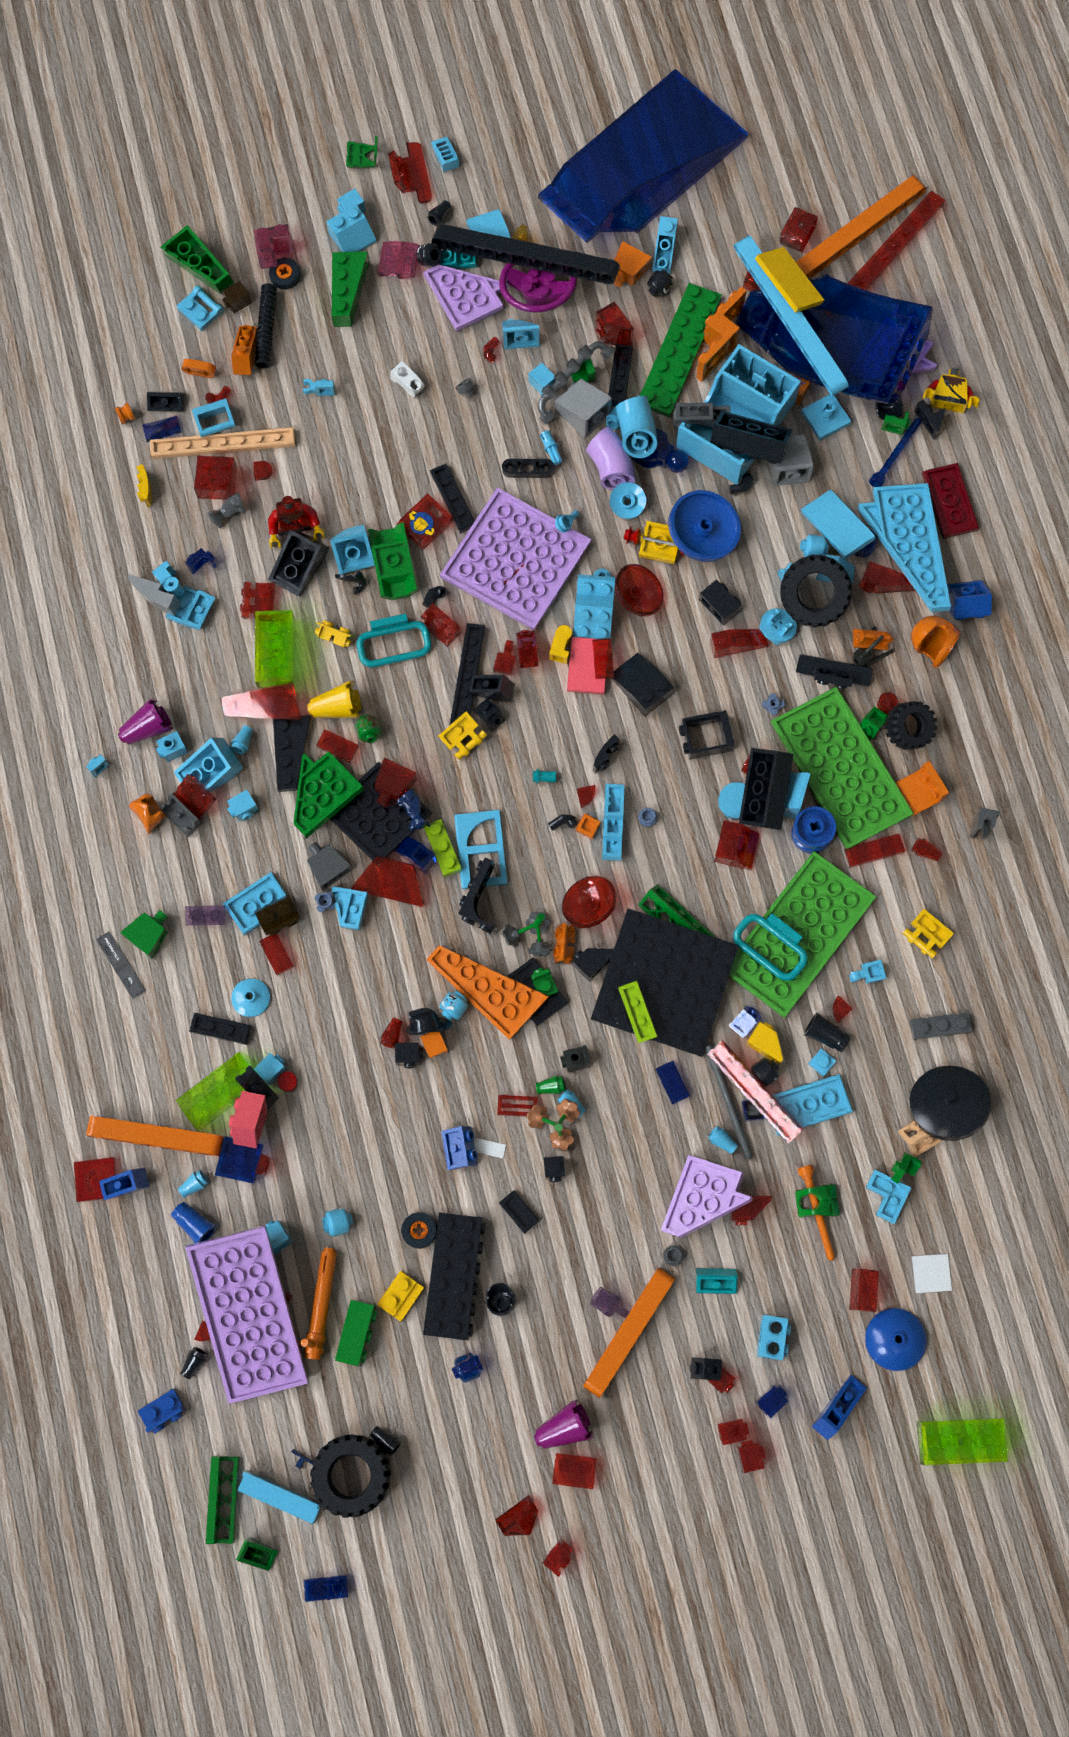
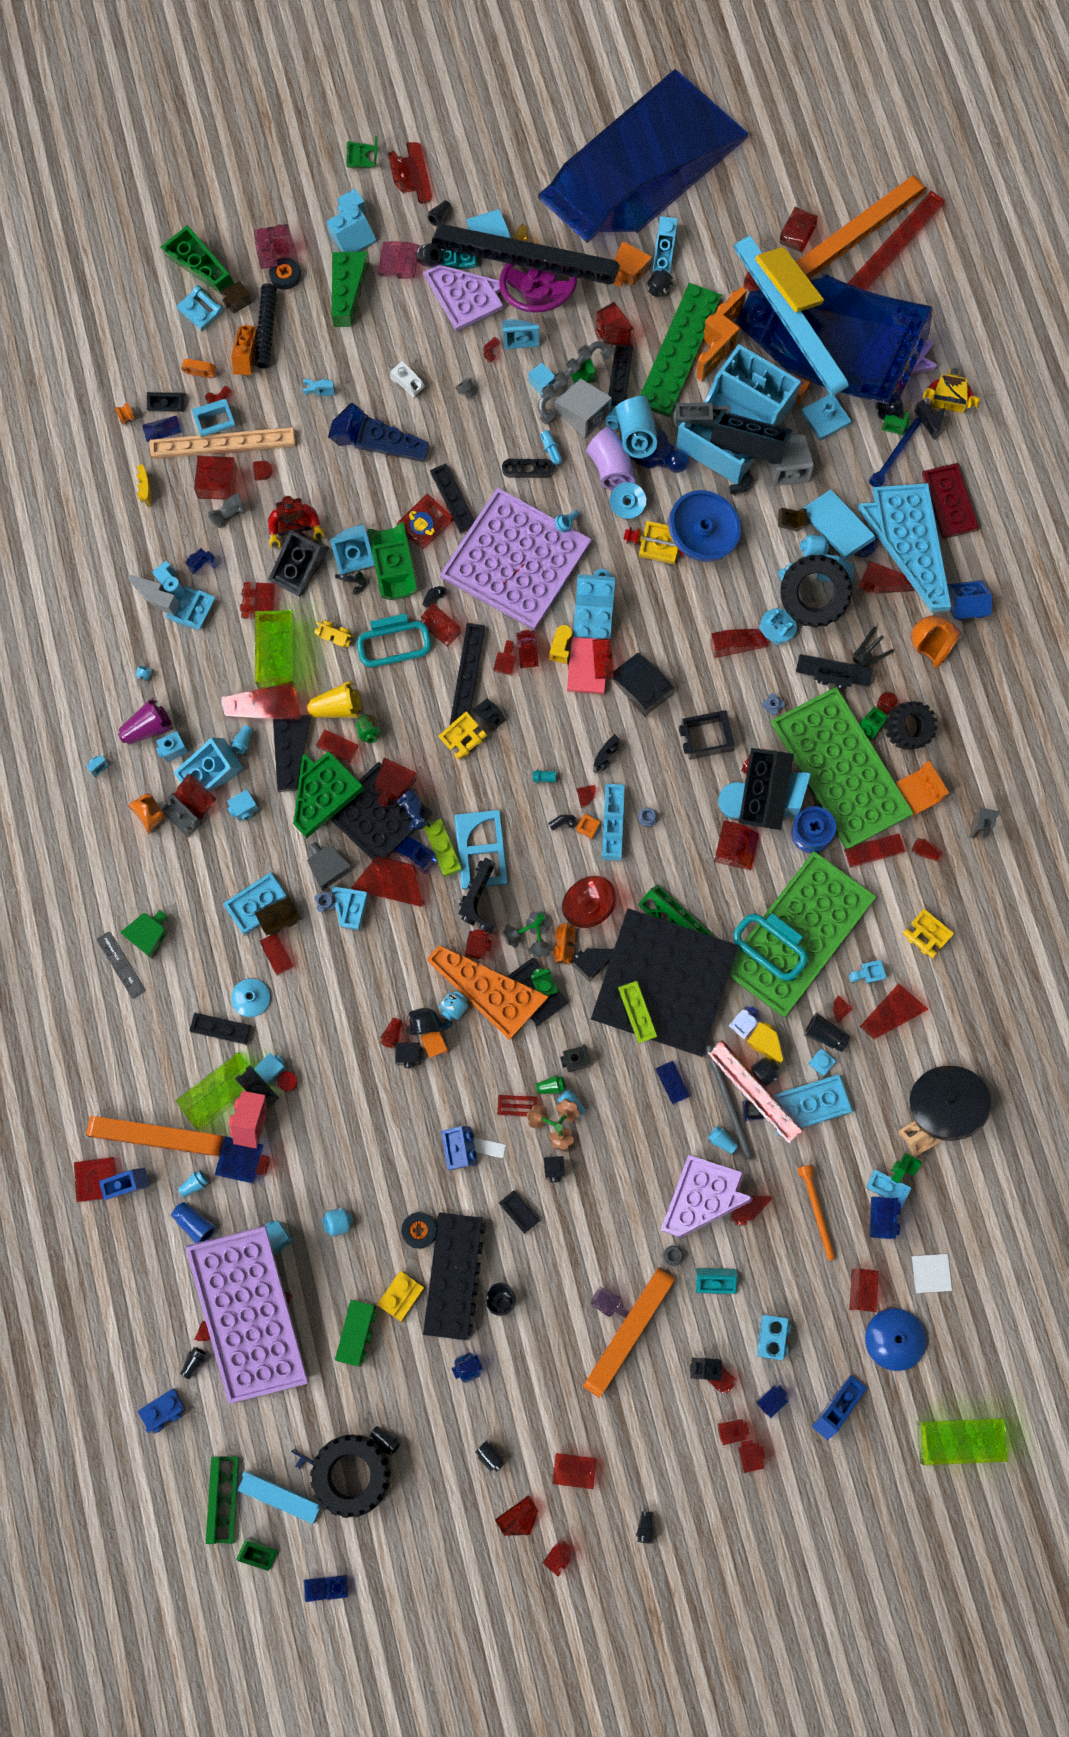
clear purple plate [185,905,225,926] -> none
orange cylinder [301,1247,337,1360] -> none
medium azure slope [431,137,459,172] -> none
black slope [469,675,515,701] -> none
magenta cone [534,1399,594,1449] -> none
clear red dish [614,564,664,617] -> none
black brick [699,579,741,626] -> none
green piece [795,1184,840,1218] -> none
orange hinge [853,629,893,650] -> none
dark grey plate [910,1012,972,1040] -> none
none -> medium azure hinge [136,666,152,681]
none -> clear blue slope [328,403,364,446]
none -> dark blue wing [354,413,429,462]
none -> clear red brick [465,929,492,960]
none -> black brick [475,1440,505,1472]
none -> black cone [636,1511,656,1544]
none -> dark brown bracket [778,507,808,531]
none -> clear red wing [859,983,928,1040]
none -> clear blue bracket [869,1196,901,1240]

